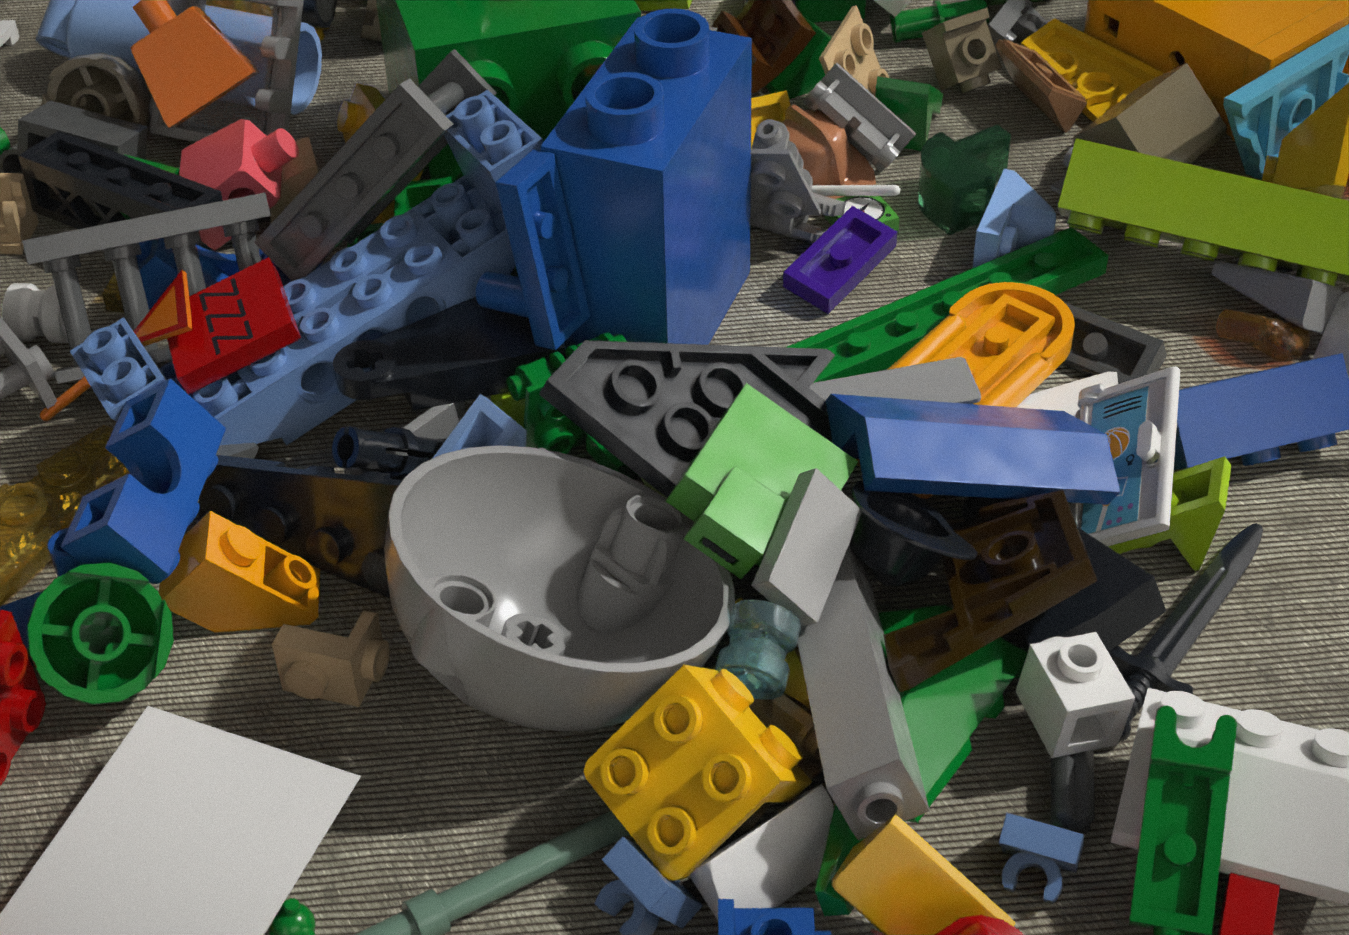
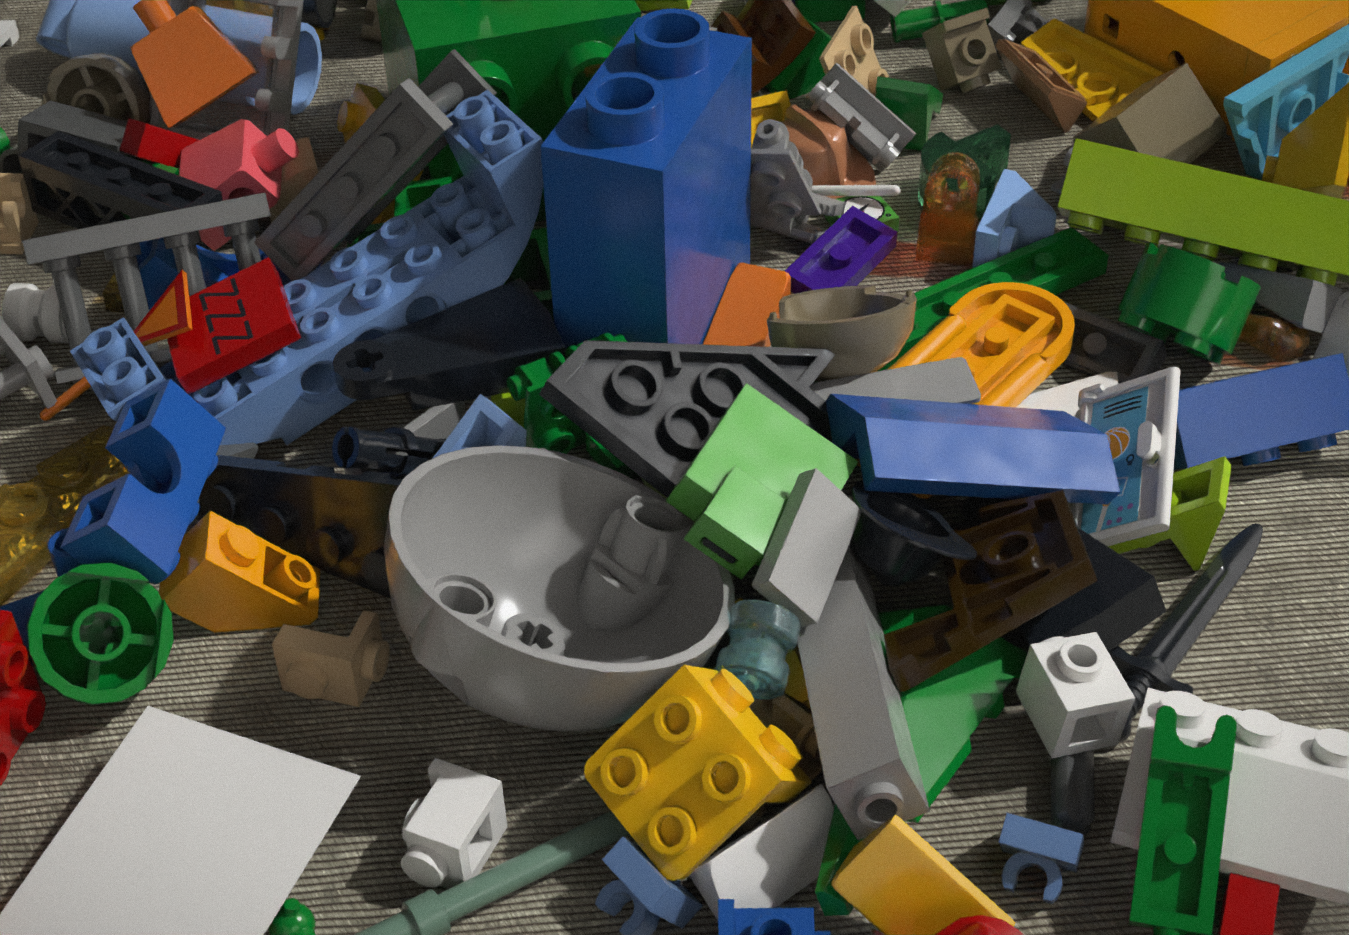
blue piece [476,149,590,350] -> none
none -> red piece [120,118,199,169]
none -> white brick [401,758,507,889]
none -> orange slope [703,263,791,347]
none -> dark tan cylinder [767,285,917,382]
none -> clear orange piece [916,152,980,267]
none -> green brick [1118,242,1261,365]

